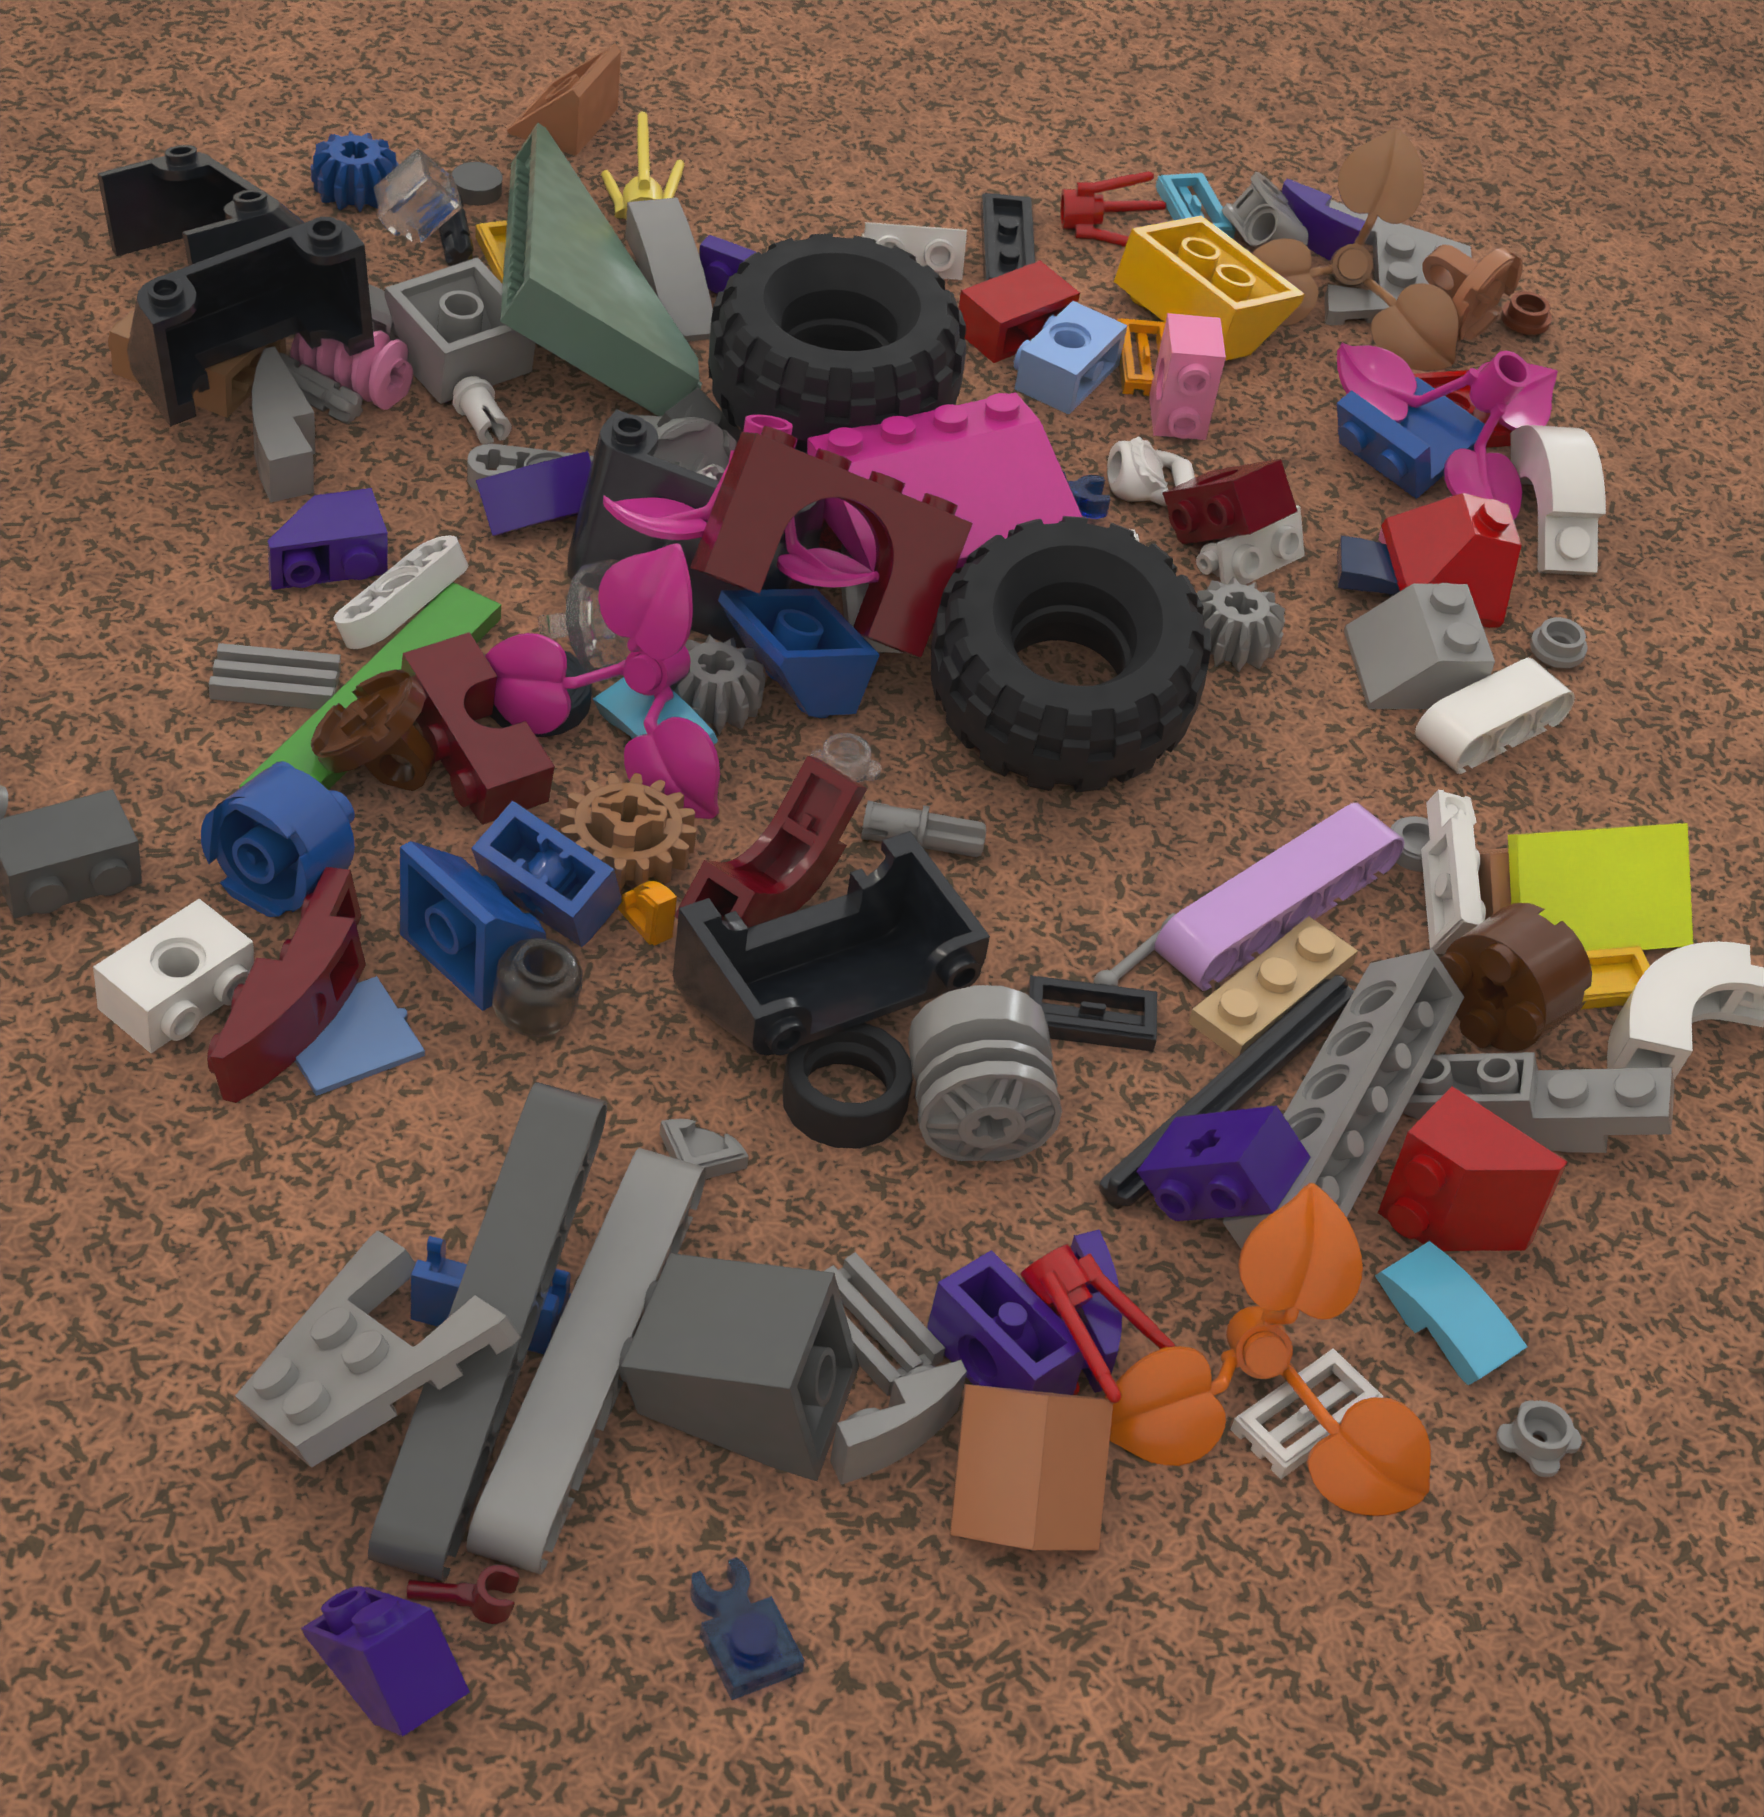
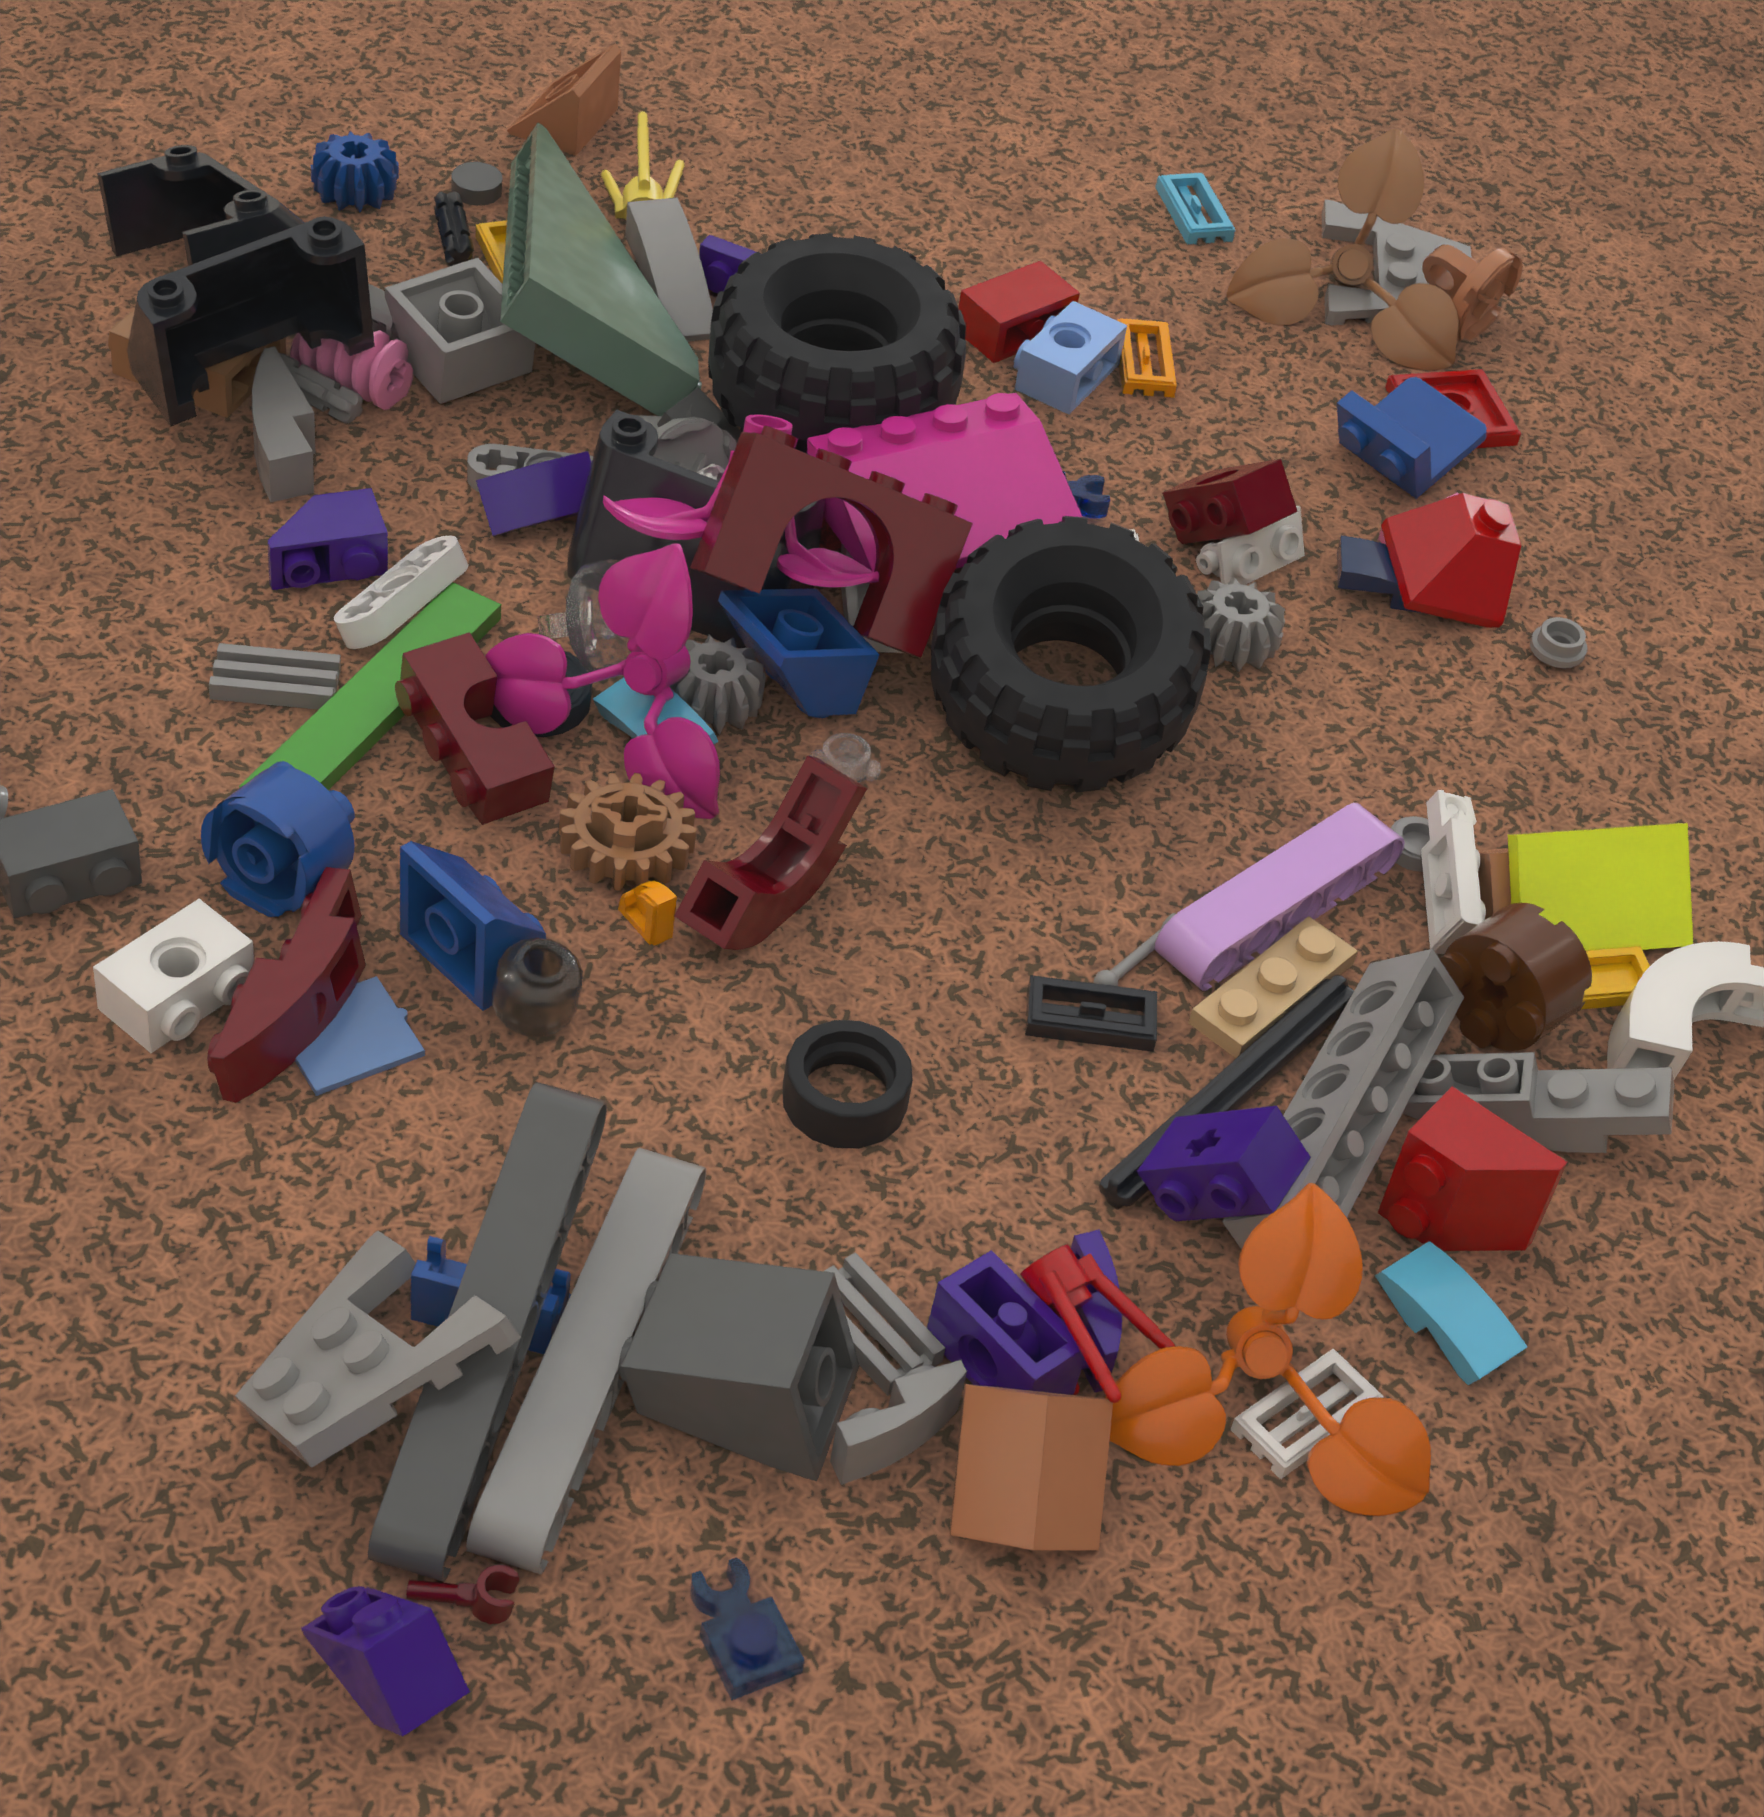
reddish brown tile [311,669,435,791] -> none
clear brick [374,148,462,244] -> none
white pin [453,376,511,444] -> none
blue brick [471,800,622,947] -> none
light grey tile [660,1119,749,1179] -> none
black windscreen [673,831,990,1056] -> none
white hinge [861,222,967,280] -> none
light grey axle [861,800,987,857] -> none
light grey wheel [908,985,1062,1161] -> none
black tile [981,193,1035,281] -> none
red plant [1060,171,1167,247] -> none
white piece [1107,437,1195,506] -> none
yellow slope [1114,215,1305,361] -> none
bright pink brick [1149,313,1226,440] -> none
light grey piece [1222,172,1308,249] -> none
dark purple slope [1281,178,1365,261] -> none
dark pink plant [1337,343,1558,520] -> none
light grey slope [1344,583,1495,709] -> none
white beam [1415,658,1575,774] -> none
light grey plate [1496,1400,1582,1477] -> none
copper plate [1501,291,1552,335] -> none
white arch [1511,425,1606,575] -> none

